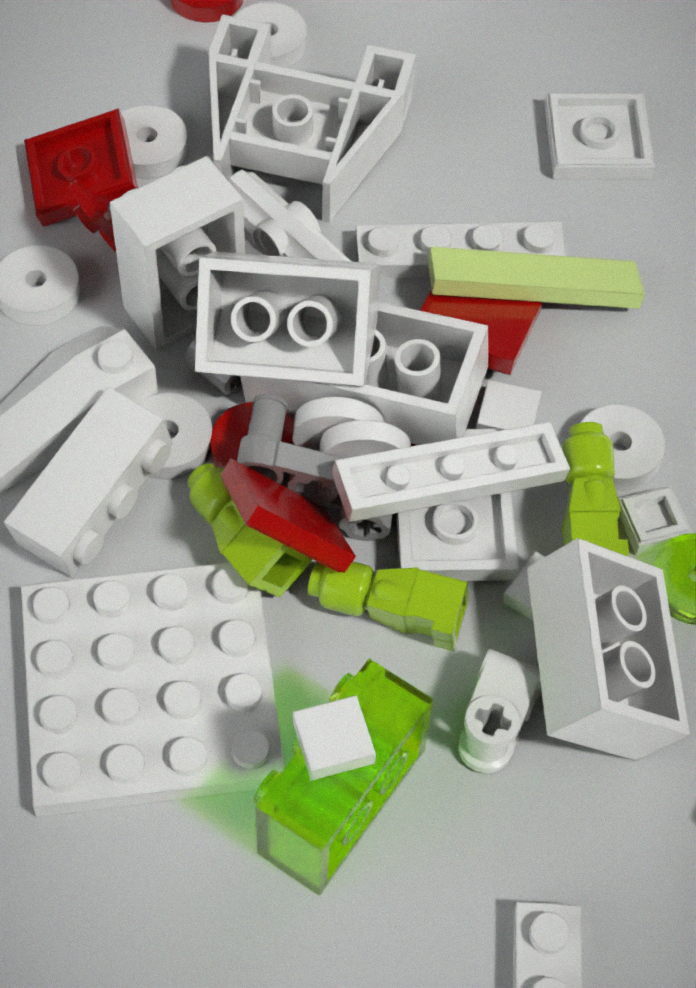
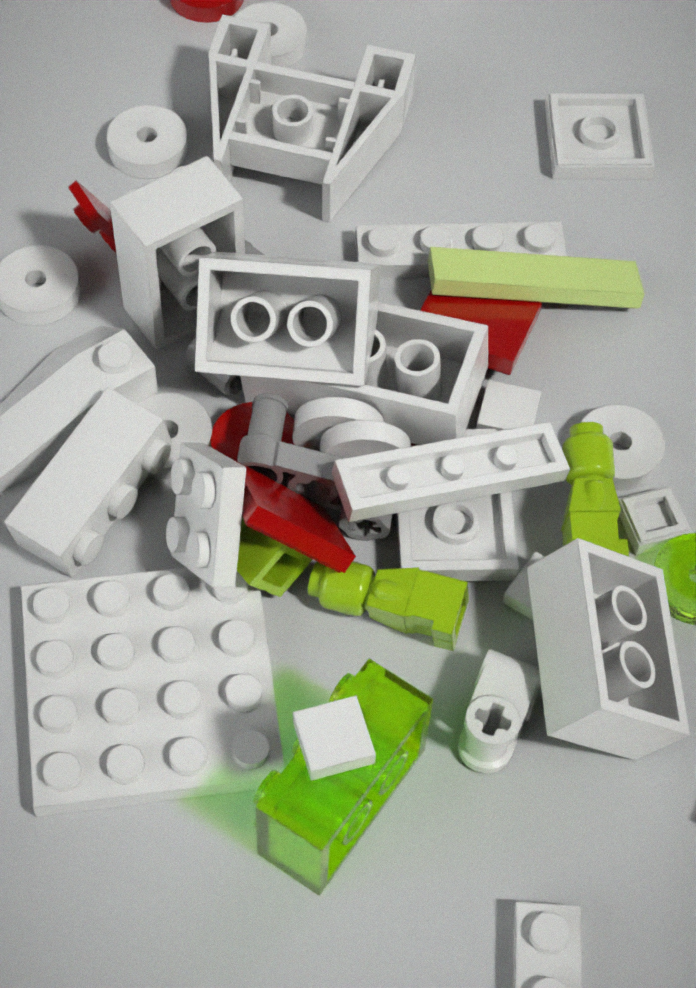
red tile [24,108,138,227] -> none
white piece [228,169,352,262] -> none
none -> white plate [166,442,246,587]

